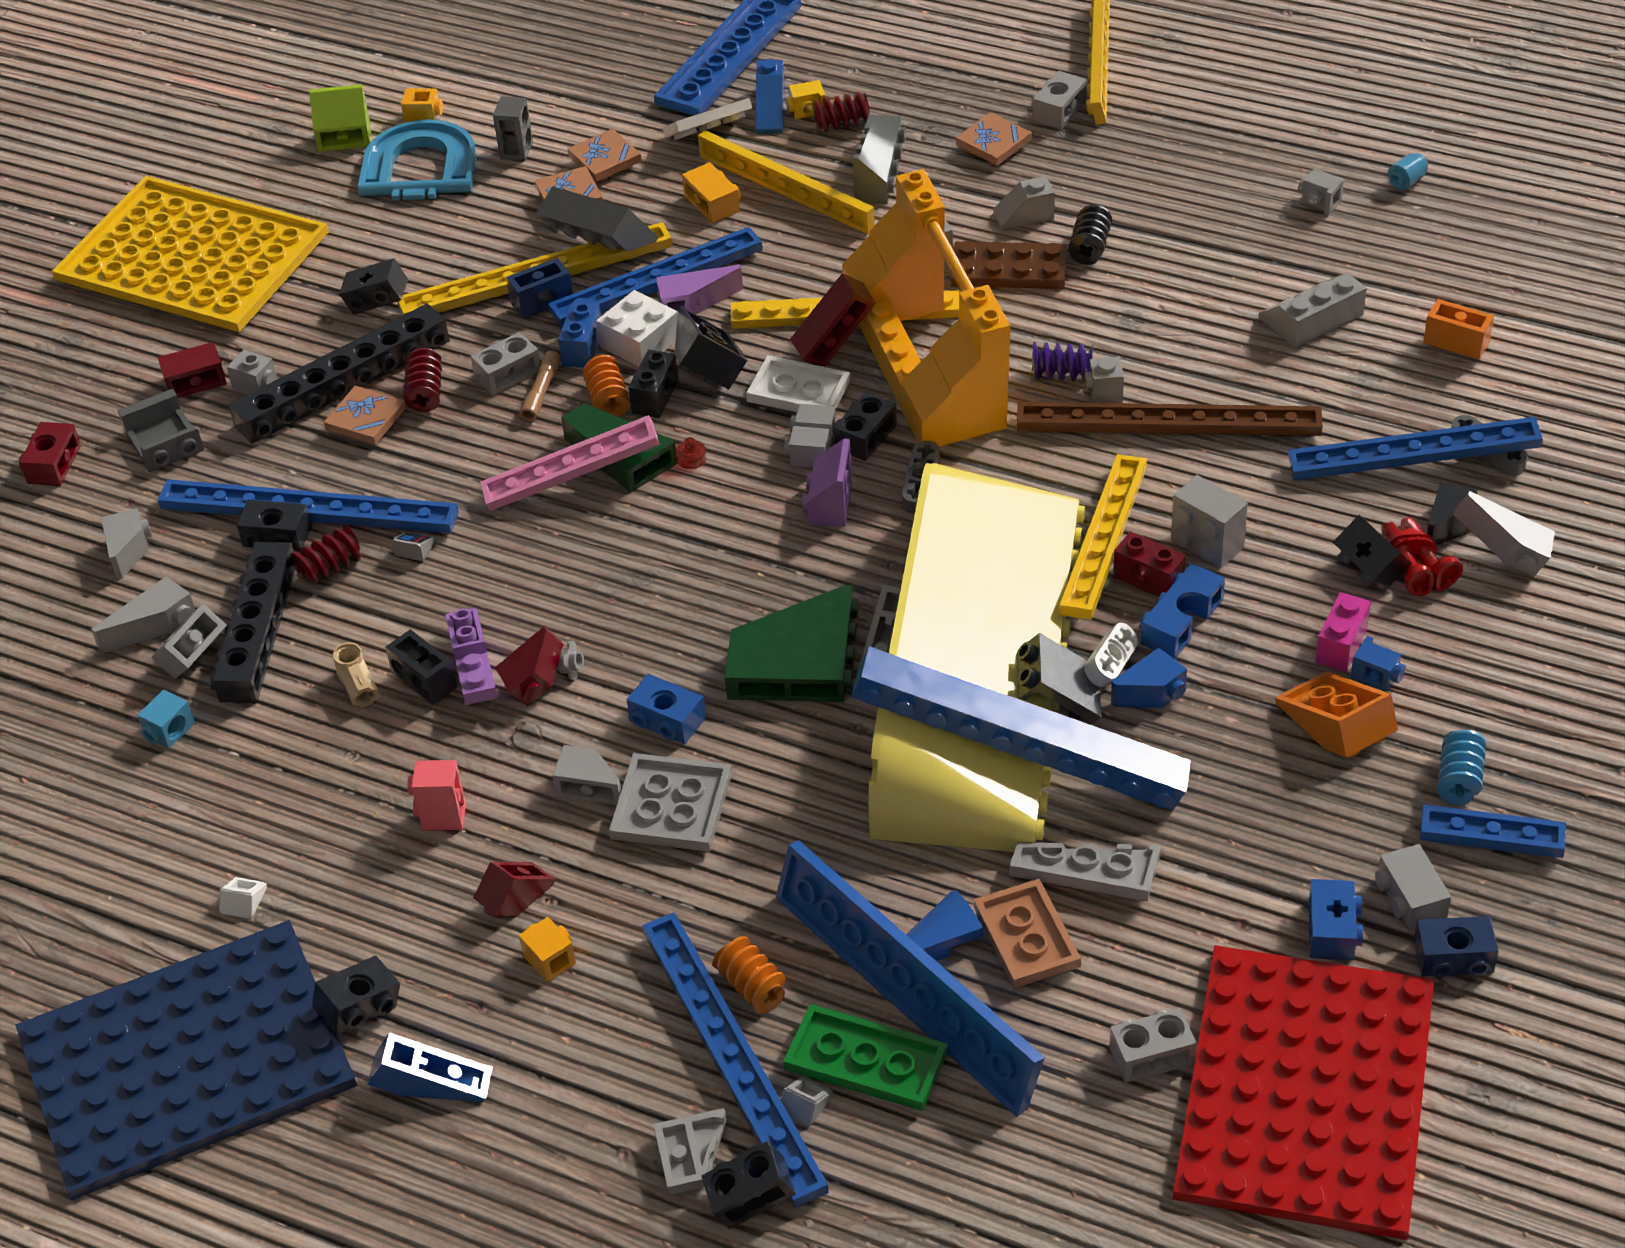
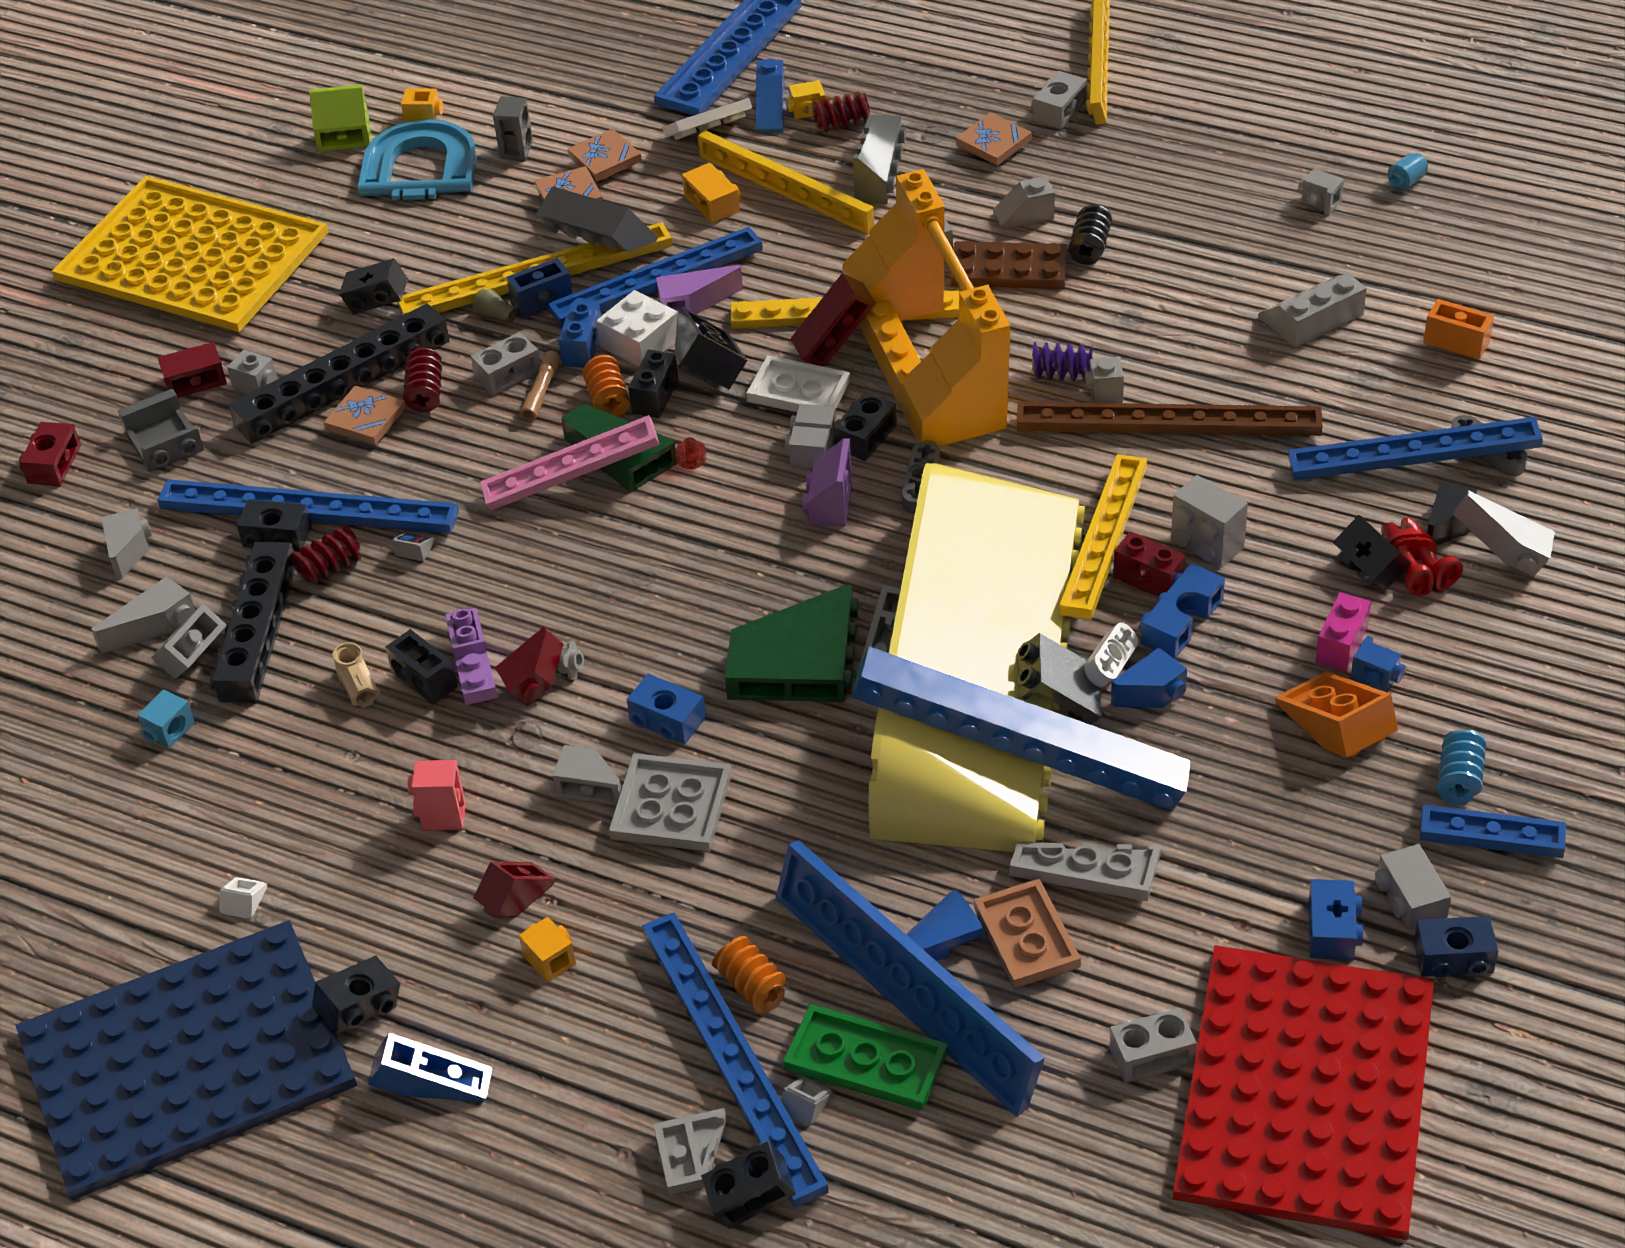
none -> olive cone [473,288,517,323]

